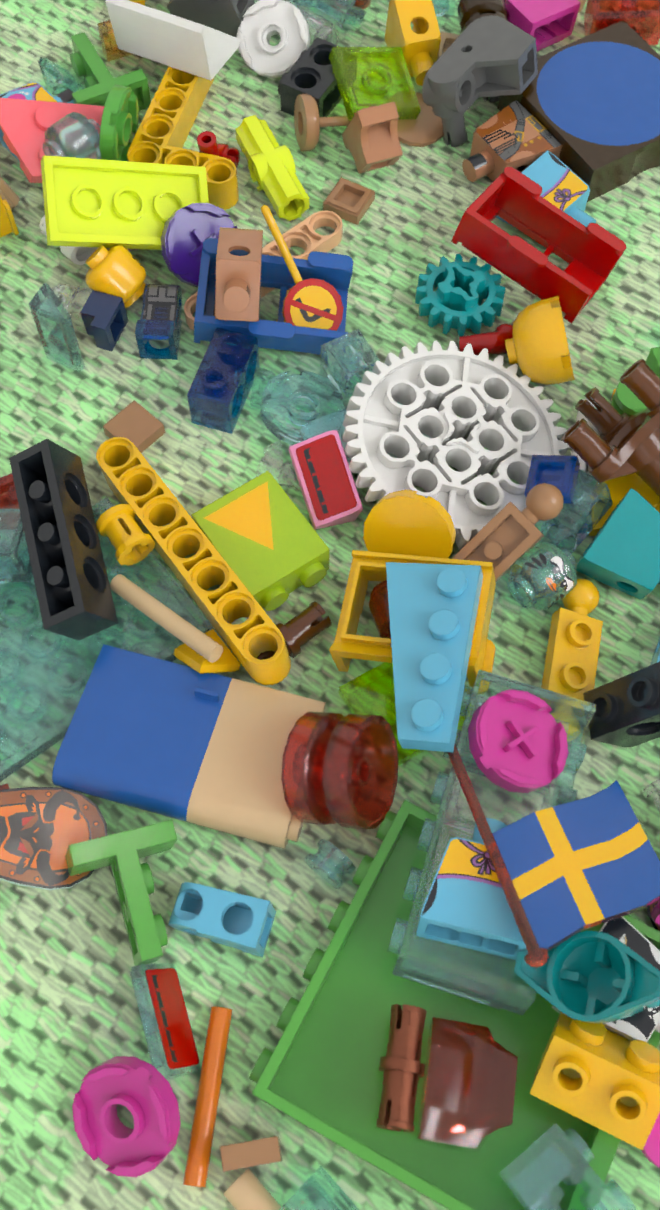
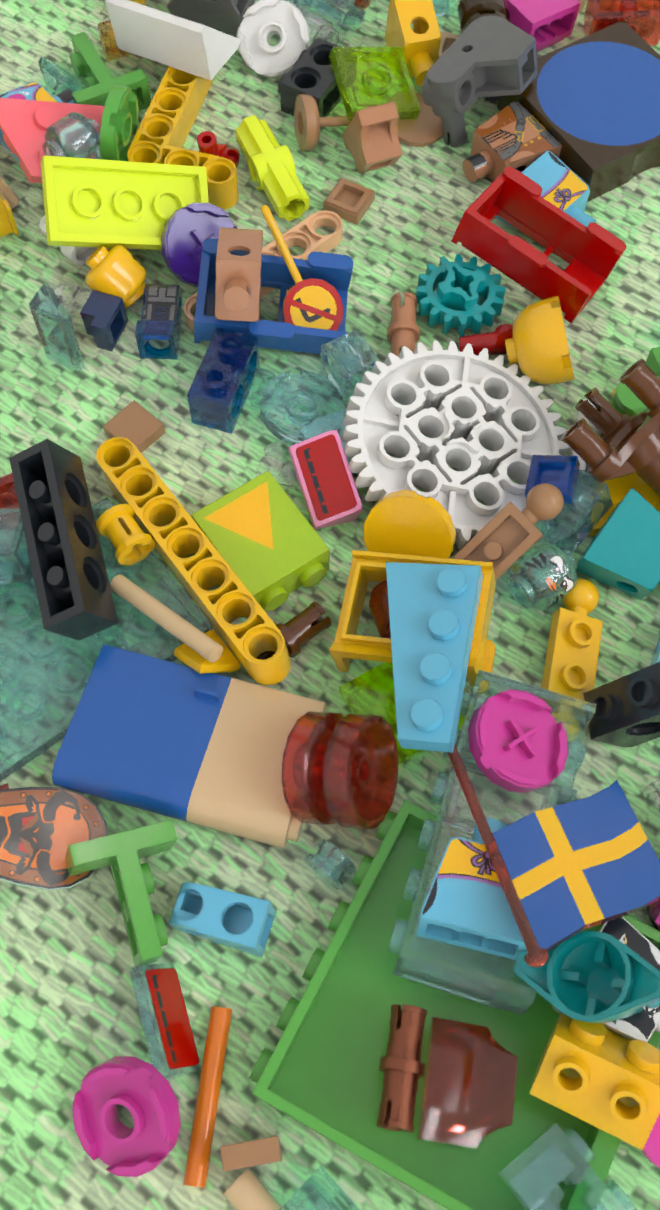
none -> nougat pin [387,292,420,356]

